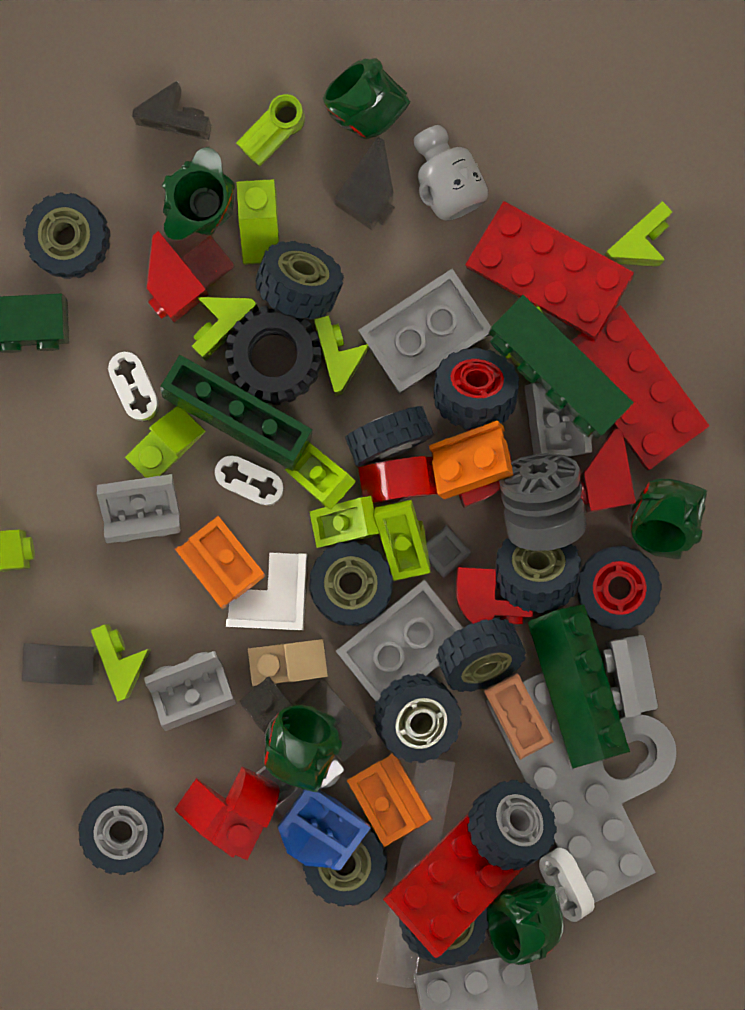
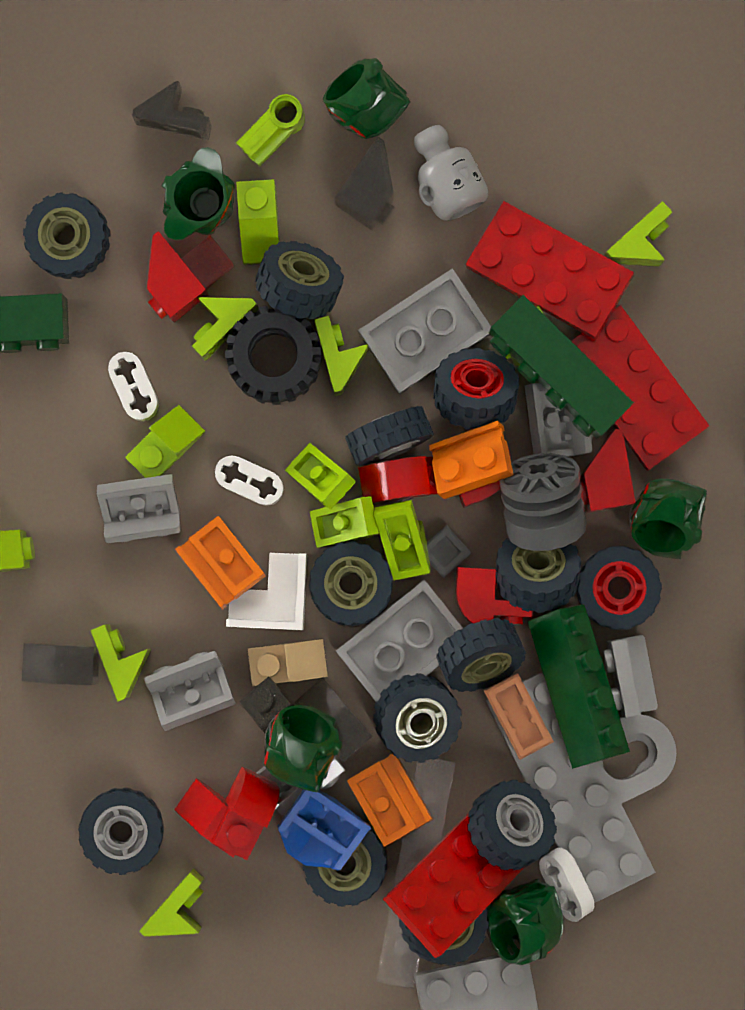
dark green brick [160,355,313,471] -> none
none -> lime slope [139,868,204,937]

